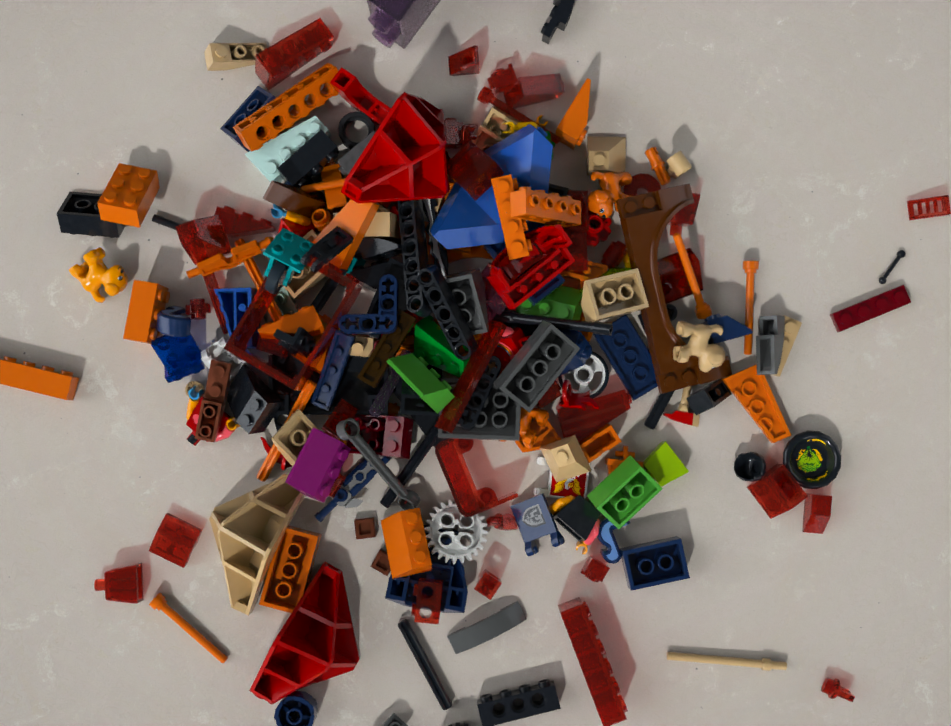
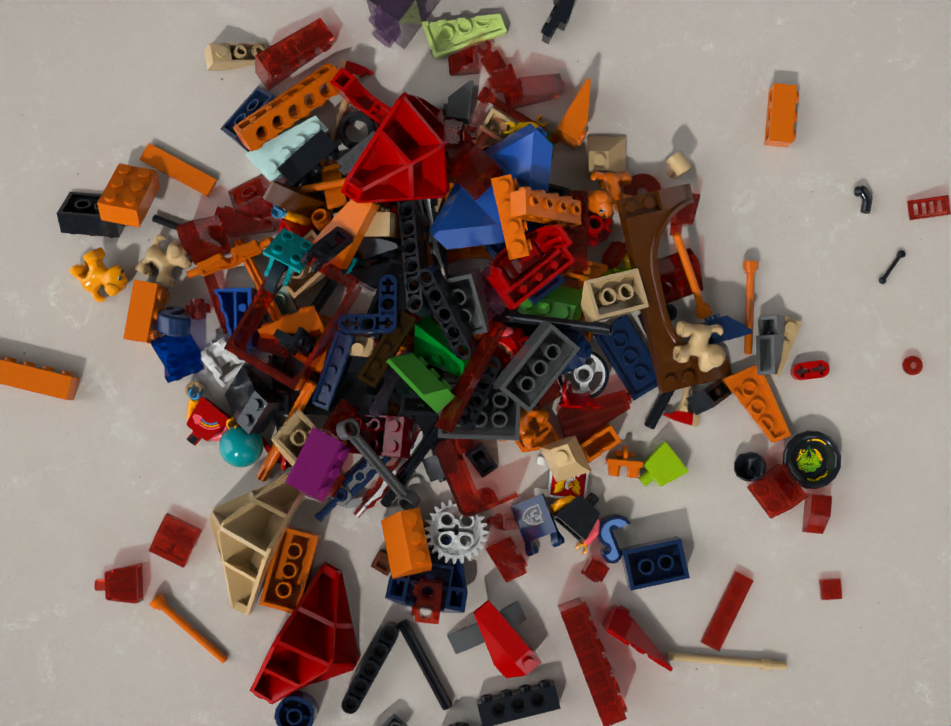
copper slope [195,359,233,442] -> none
copper tile [354,517,376,539] -> none
clear red brick [474,569,502,600] -> none
bright green slope [587,455,663,529] -> none
orange axle [645,147,671,186] -> none
clear red piece [821,677,855,702] -> none
dark red plate [830,285,911,332] -> none
none -> tan animal [135,234,193,288]
none -> orange tile [139,143,218,197]
none -> teal piece [219,425,263,468]
none -> clear red slope [228,174,274,219]
none -> piece [329,59,374,143]
none -> black beam [341,621,400,714]
none -> clear red sword [353,429,423,518]
none -> yellowish green wing [421,14,507,60]
none -> black brick [422,450,456,483]
none -> dark grey slope [443,80,474,124]
none -> black slope [465,442,498,478]
none -> red wedge [473,599,542,678]
none -> clear red plate [477,40,507,78]
none -> clear red slope [485,534,528,582]
none -> red wedge [601,605,673,672]
none -> clear red tile [700,571,754,651]
none -> orange brick [764,83,799,148]
none -> red beam [790,360,830,380]
none -> clear red tile [819,578,842,600]
none -> black arm [854,185,873,214]
none -> clear red plate [902,356,923,375]

